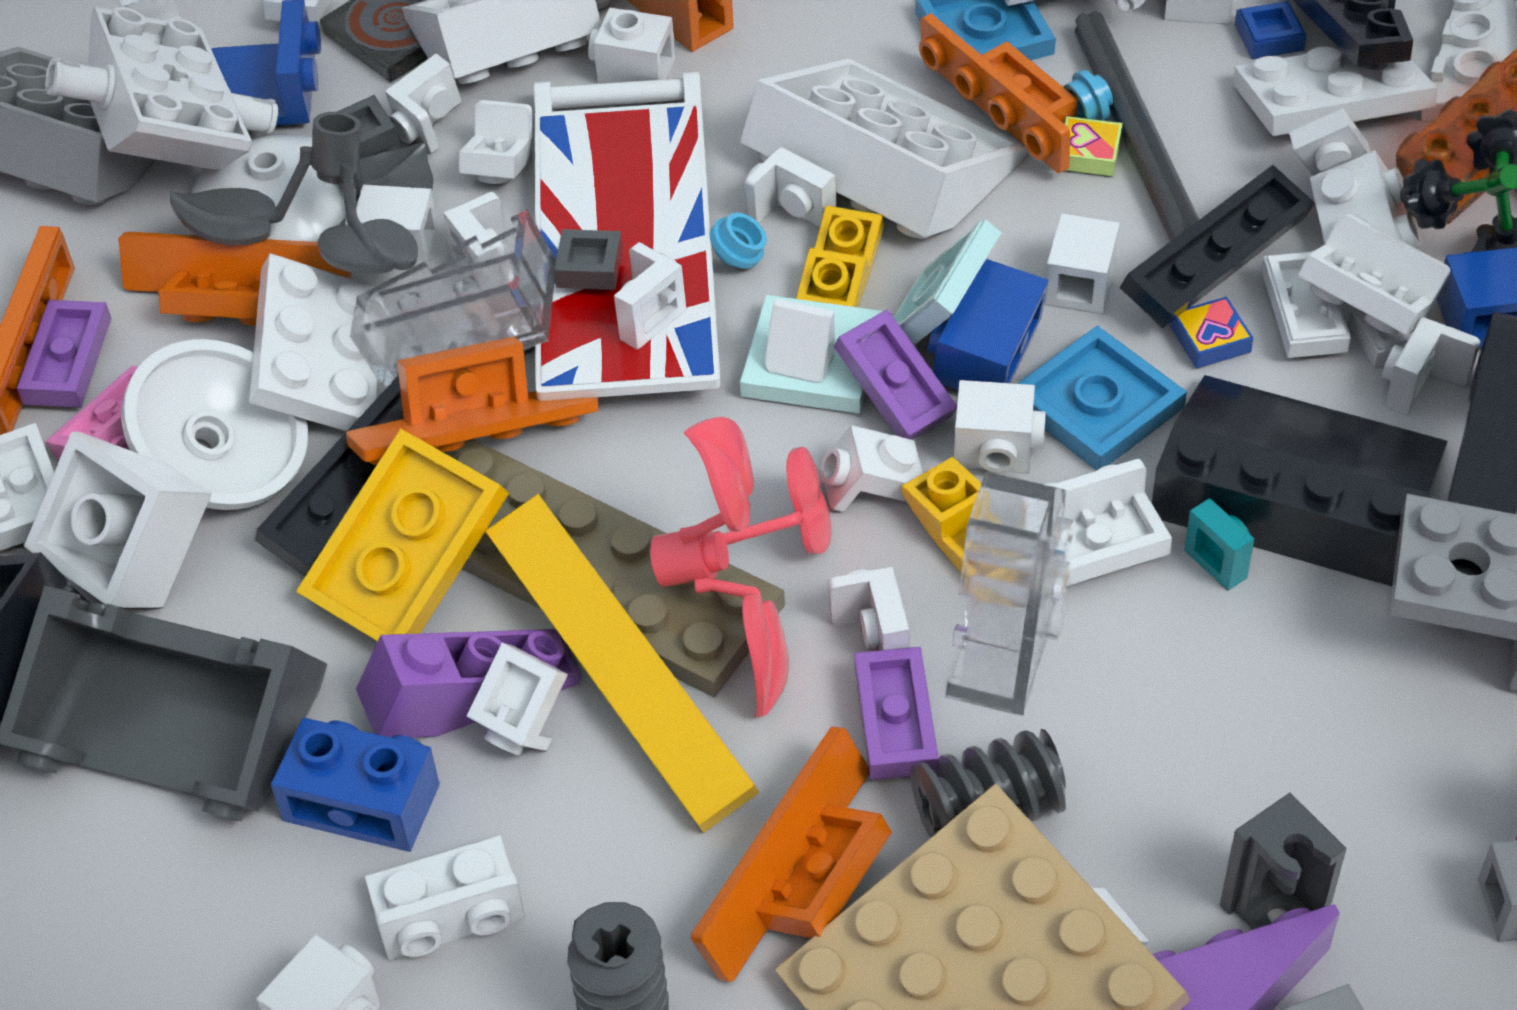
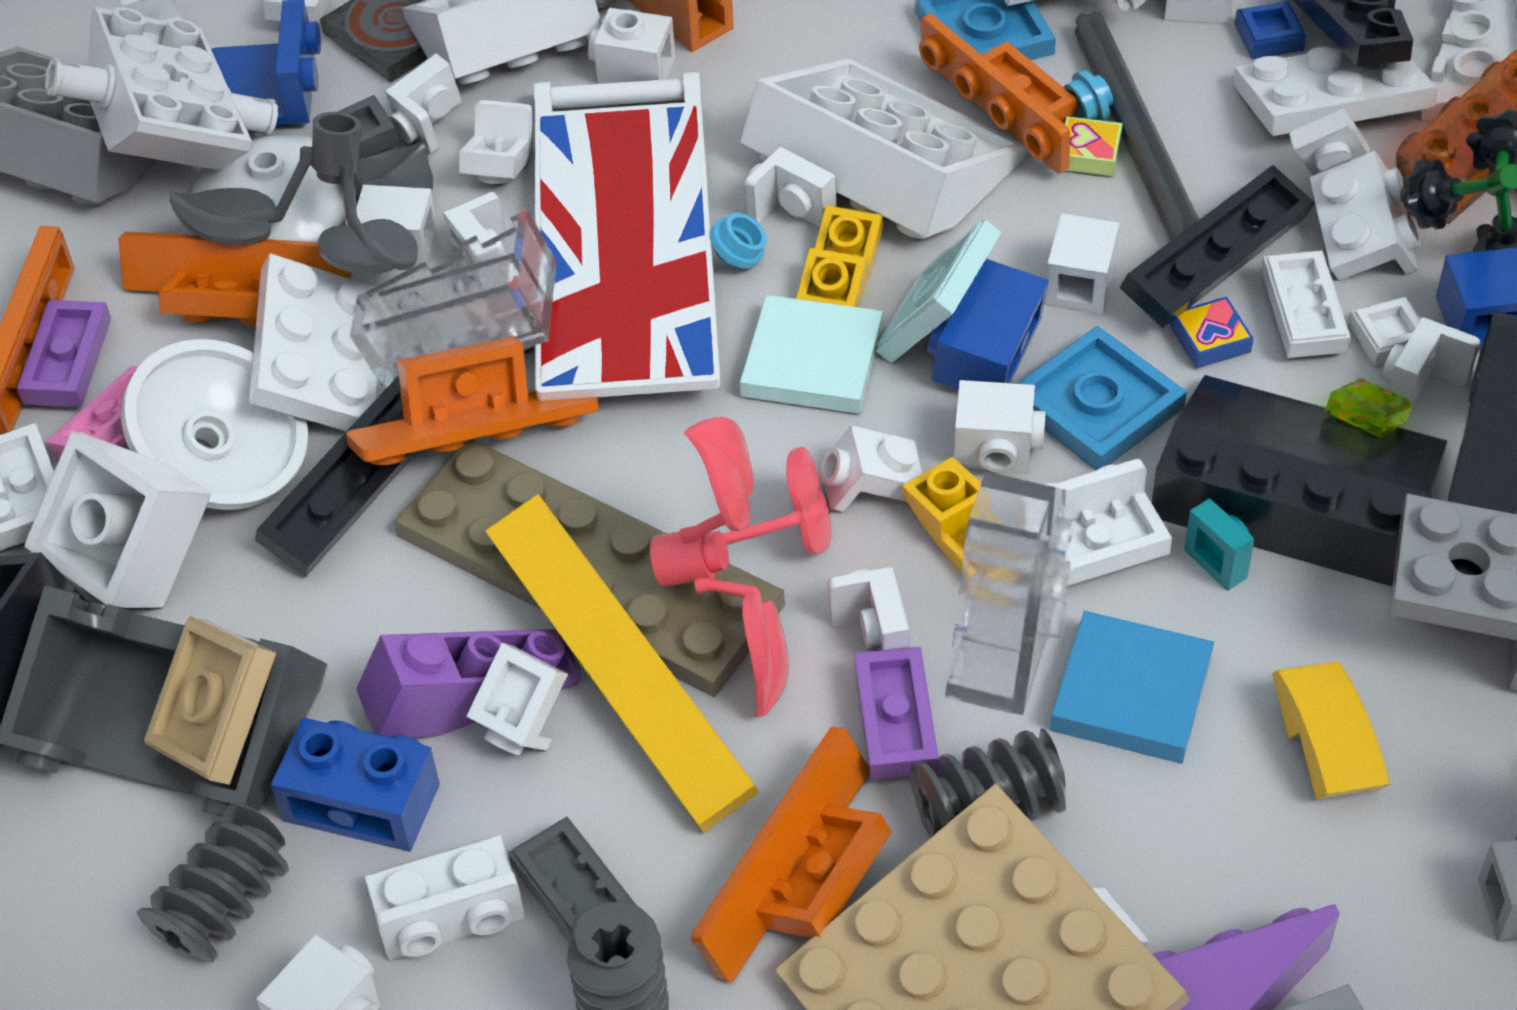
yellow plate [296,428,509,641] -> none
dark grey plate [554,229,623,290] -> none
white bracket [614,242,686,350] -> none
white slope [765,298,835,383] -> none
medium lavender plate [833,309,957,440] -> none
dark grey hinge [1220,792,1347,930] -> none
white bracket [1297,213,1450,335] -> none
none -> dark grey piece [137,802,289,963]
none -> tan tile [144,616,276,785]
none -> dark grey plate [508,816,638,943]
none -> dark azure tile [1050,611,1214,764]
none -> yellow slope [1272,661,1390,800]
none -> clear neon green tile [1324,378,1413,437]

